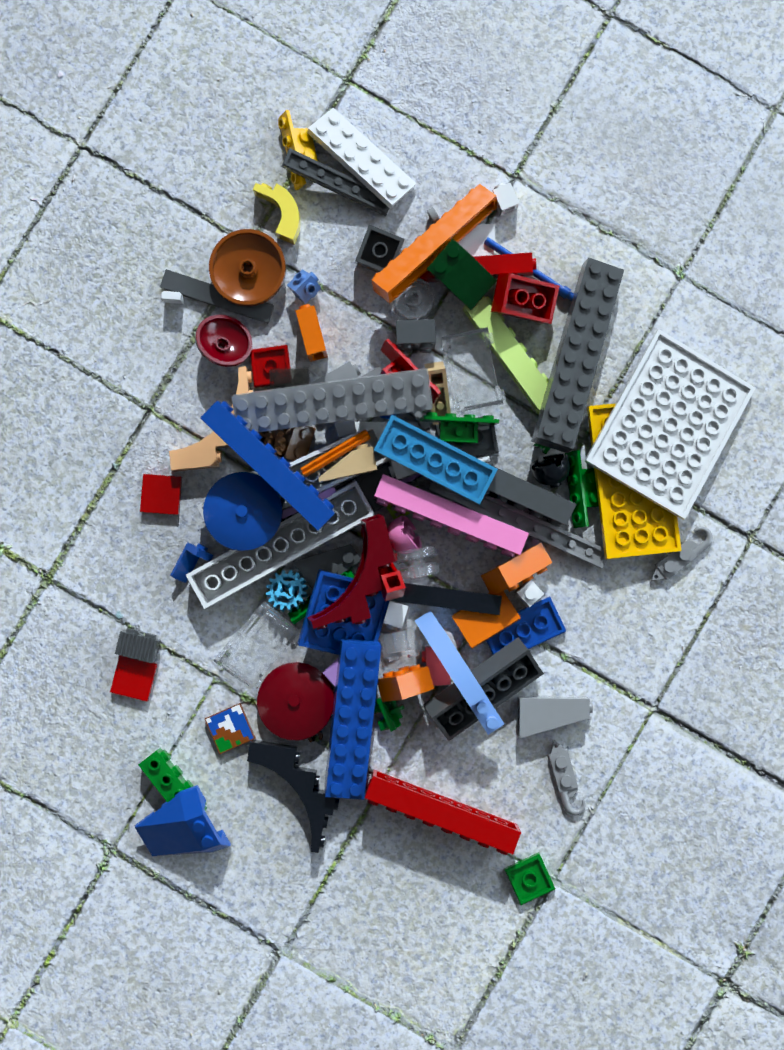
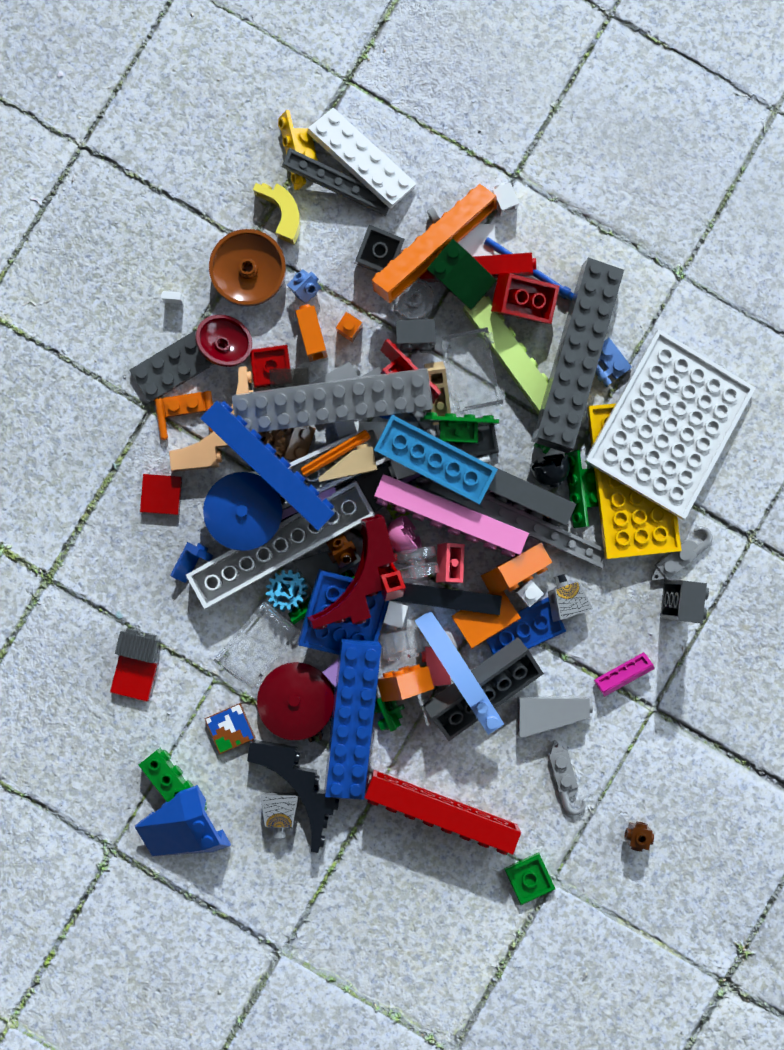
dark grey tile [160,269,274,324] -> none
none -> dark grey plate [129,331,215,403]
none -> orange plate [155,391,213,440]
none -> light grey torso [261,792,299,838]
none -> reddish brown brick [326,533,357,569]
none -> orange brick [336,312,363,343]
none -> coral brick [436,543,465,584]
none -> light grey torso [548,574,593,622]
none -> dark pink plate [594,652,655,697]
none -> medium blue plate [595,338,632,387]
none -> reddish brown brick [624,821,654,852]
none -> dark grey brick [660,580,709,624]

